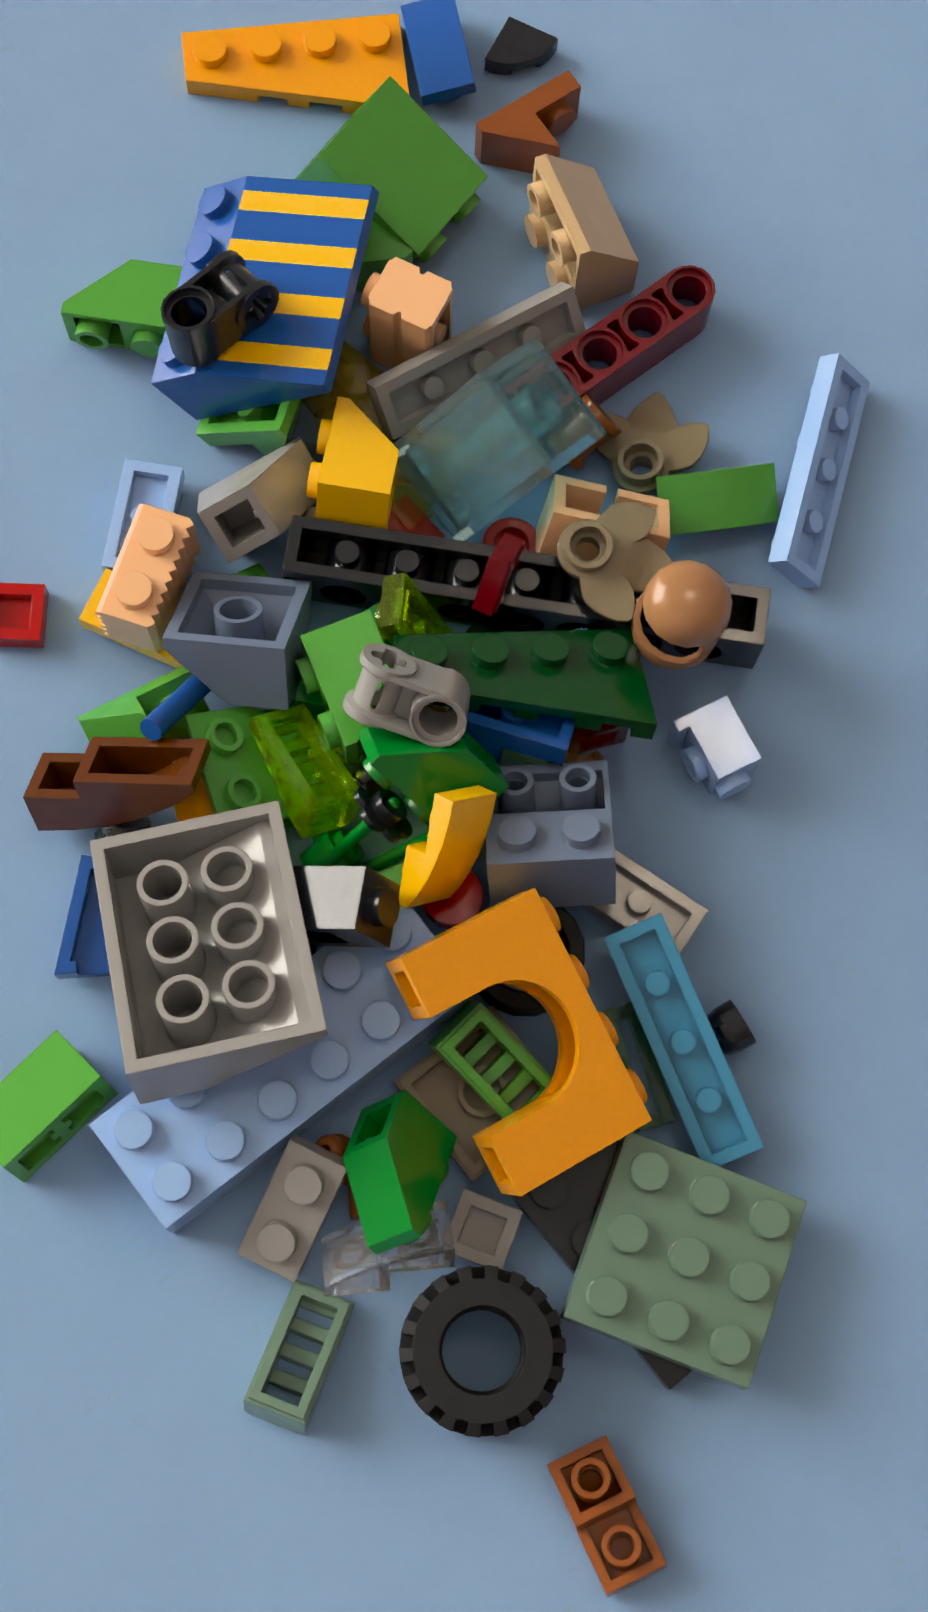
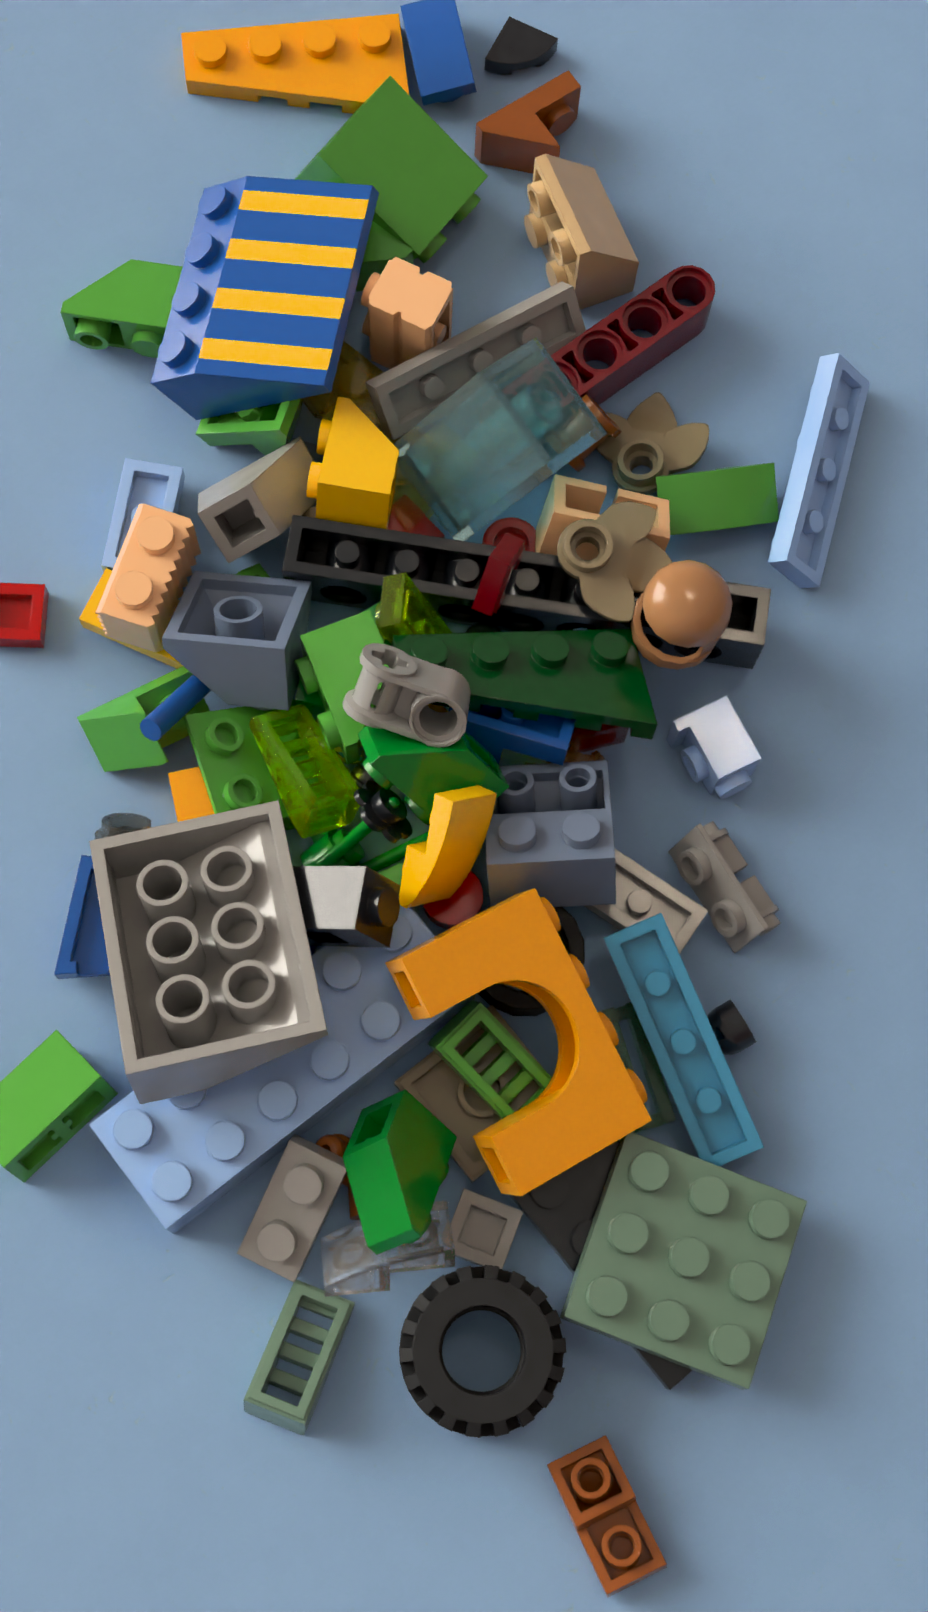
reddish brown slope [23,737,212,831] -> none
black piece [161,250,279,367] -> none
none -> light grey hinge [668,821,781,953]

